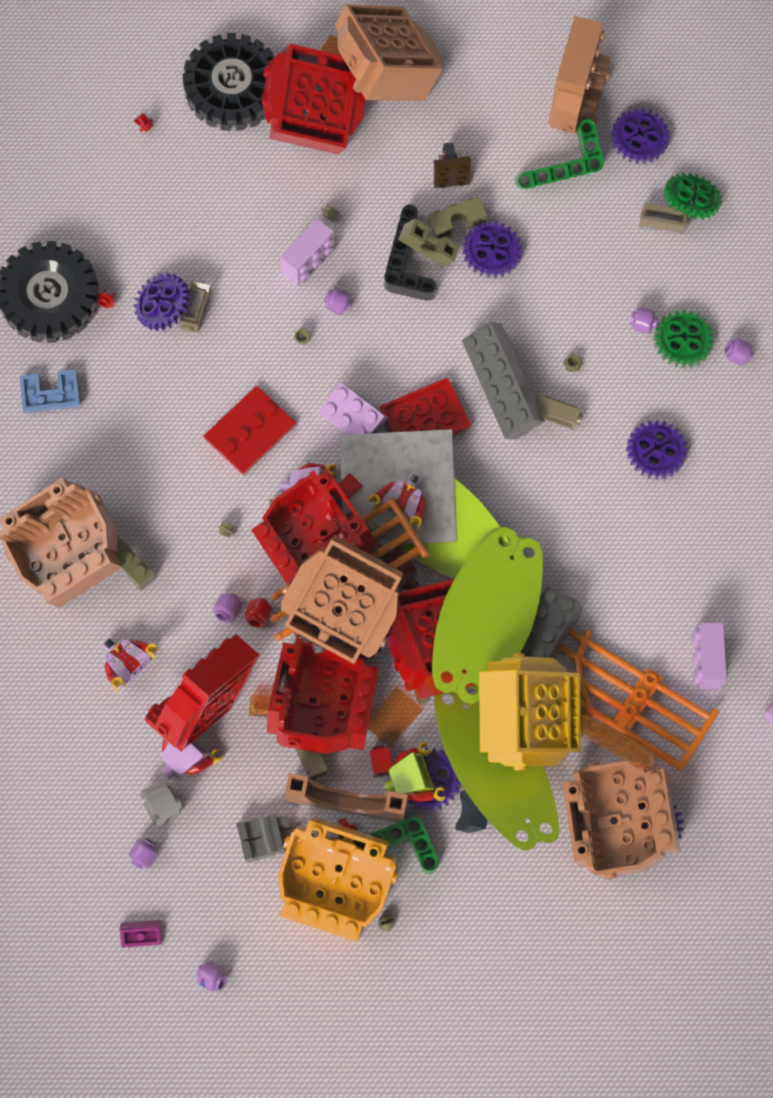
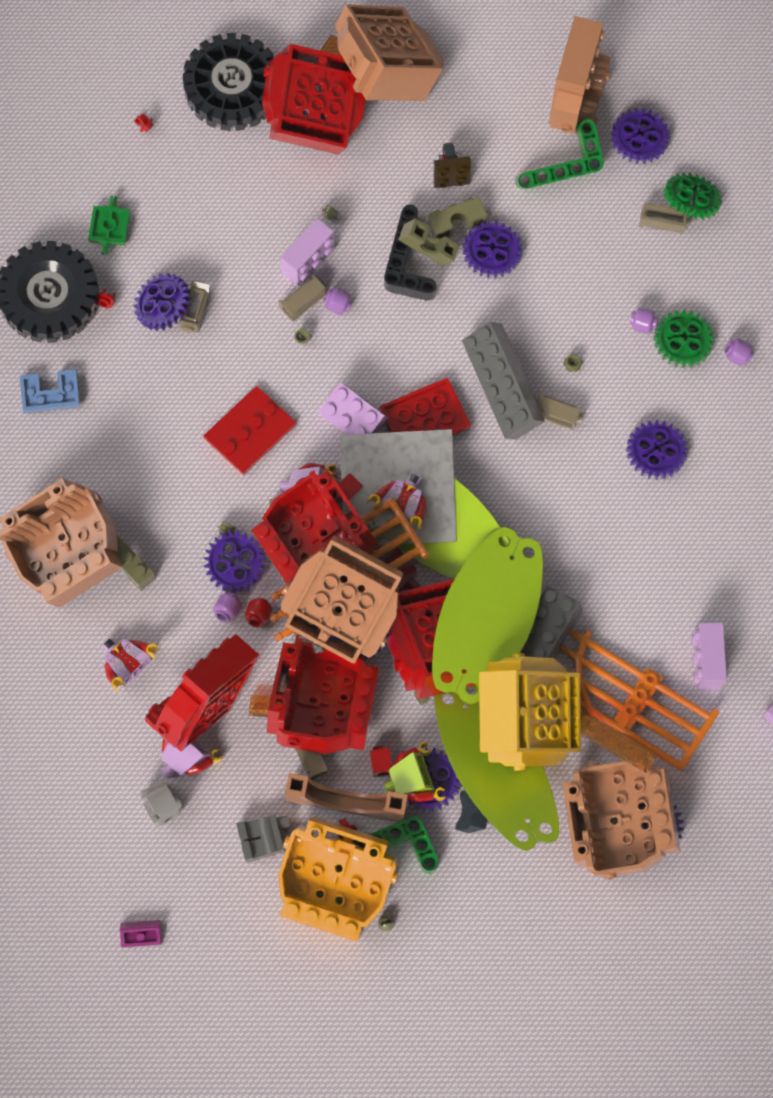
medium lavender head [129,837,159,869] -> none
medium lavender head [196,961,228,992] -> none
clear orange piece [368,687,423,747] -> none
none -> green plate [88,195,131,255]
none -> dark purple gear [203,530,266,593]
none -> dark tan window [278,275,326,322]

